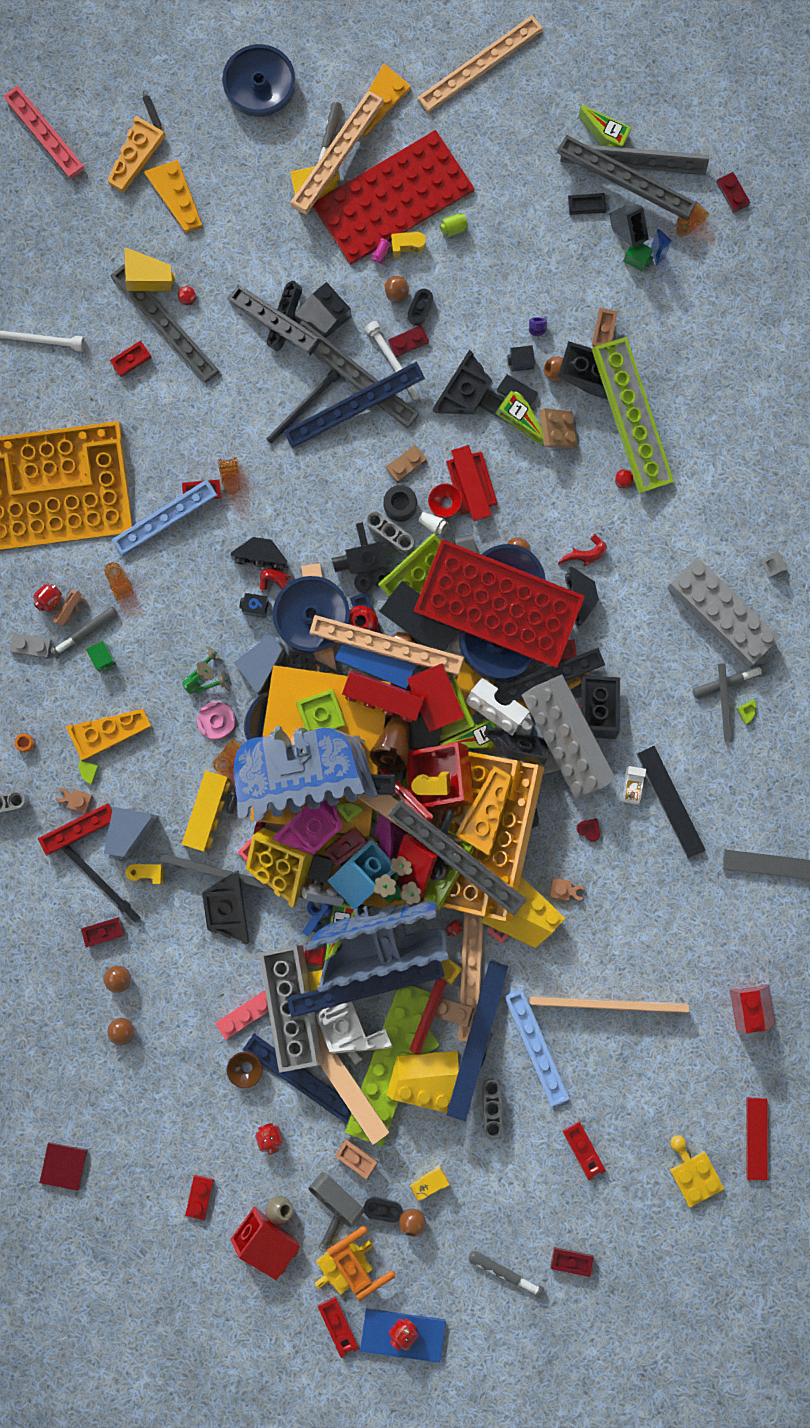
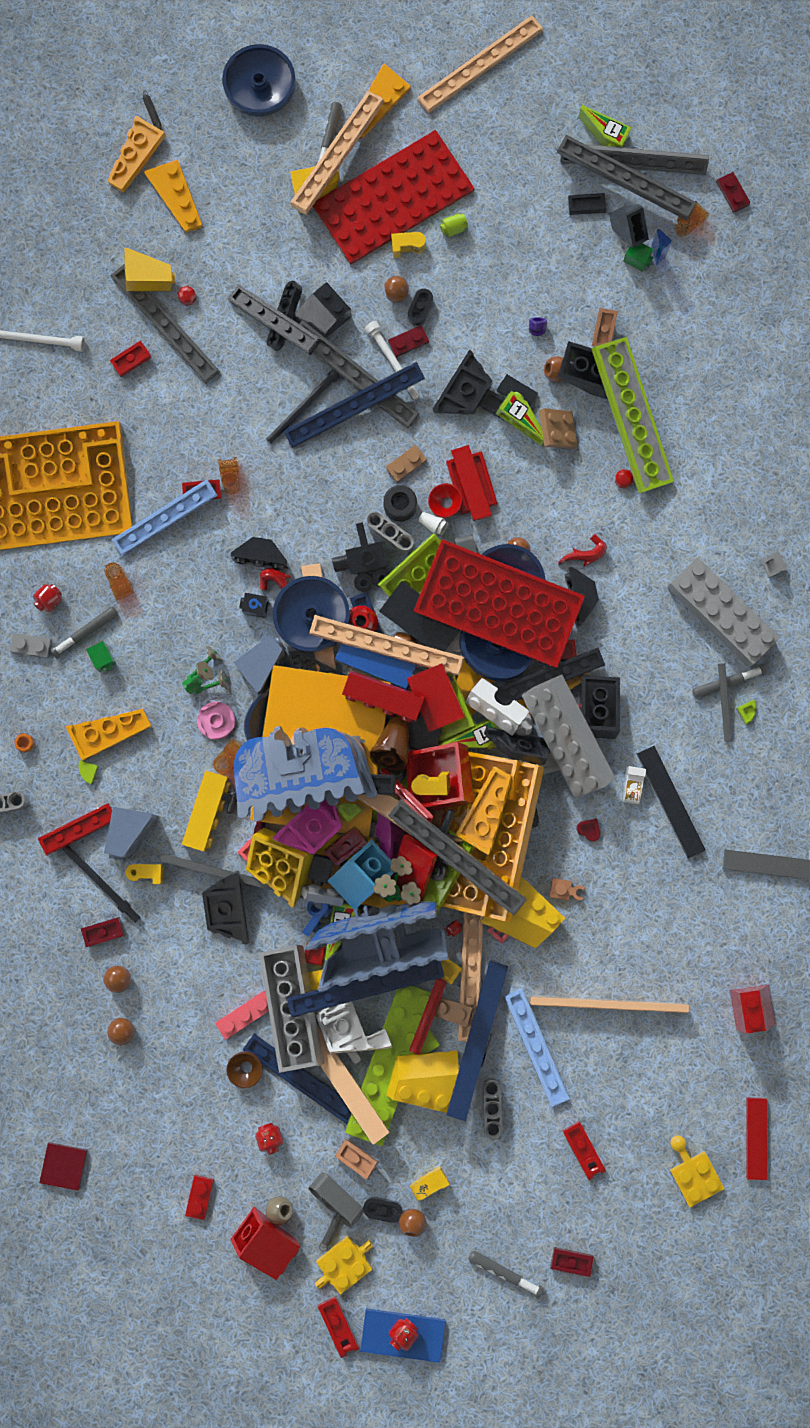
coral plate [3,85,85,180] -> none
nougat plate [52,589,88,627] -> none
nougat plate [55,788,93,813] -> none
lime tile [296,689,346,731] -> none
orange plate [327,1226,396,1301] -> none
dark pink pin [372,238,392,264] -> none
black brick [507,345,535,372] -> none

